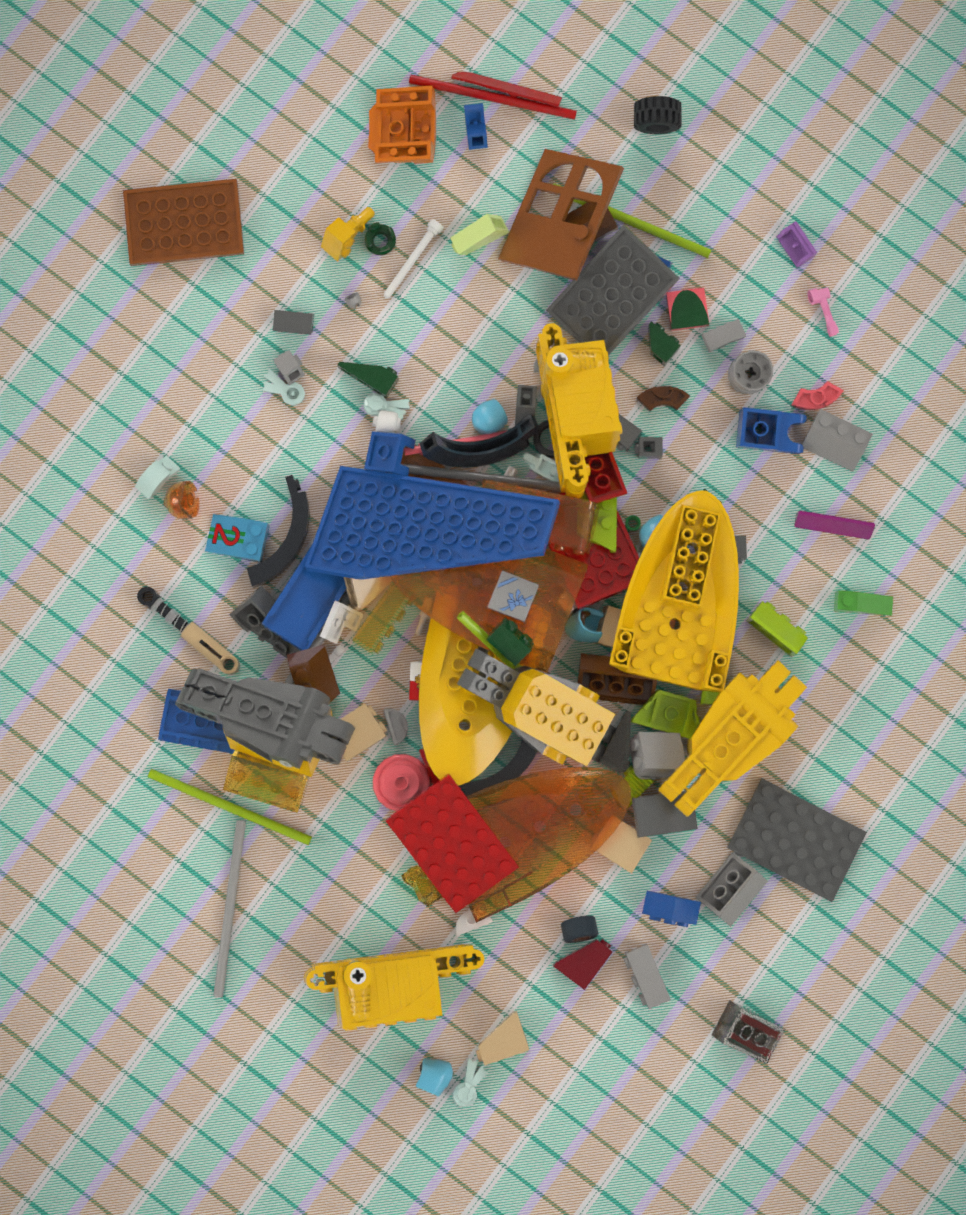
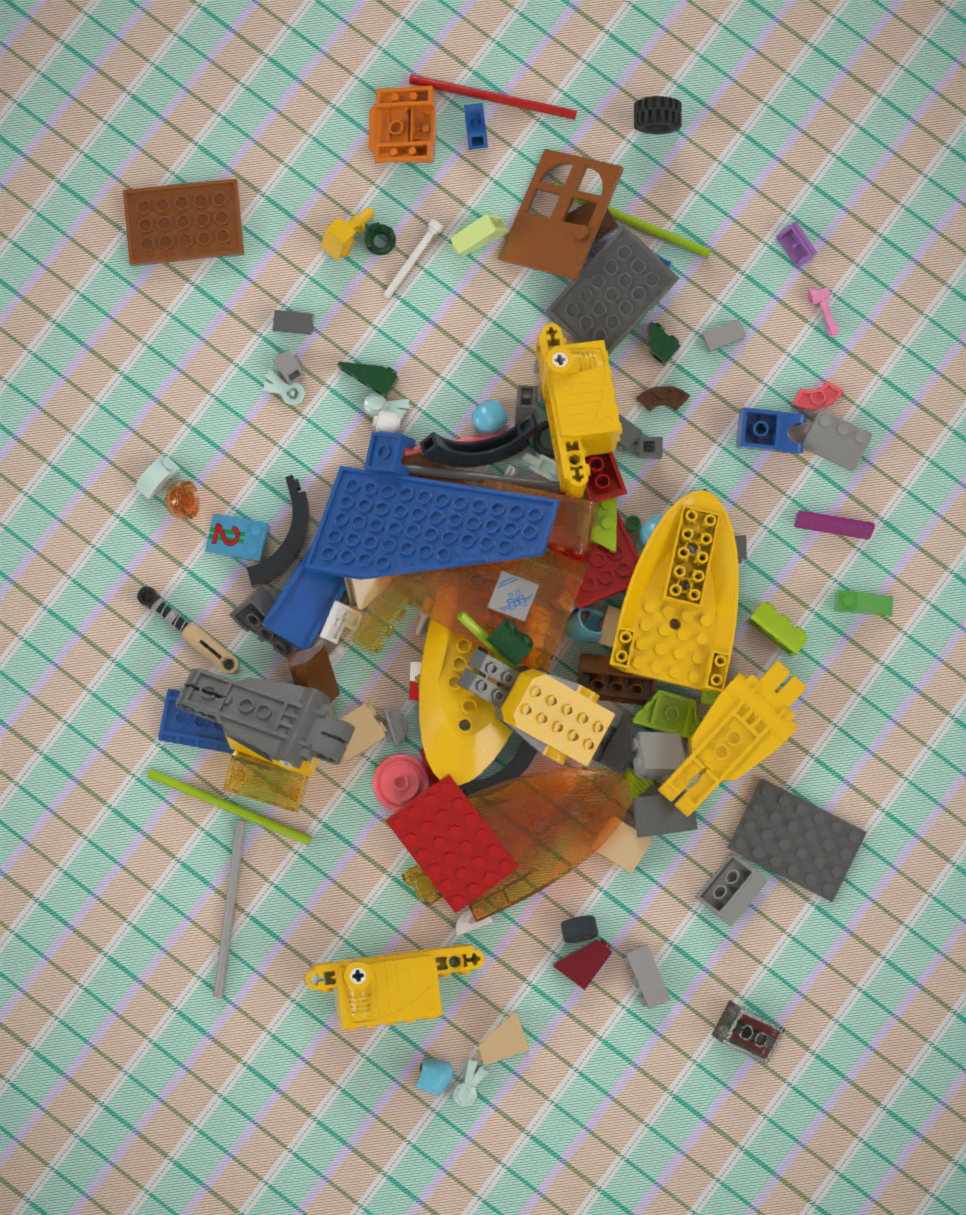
light grey hinge [345,292,362,309] -> none
red piece [451,71,562,107] -> none
blue brick [642,890,701,927] -> none
dark green tile [666,287,709,331] -> none
light grey wheel [728,350,773,395] -> none

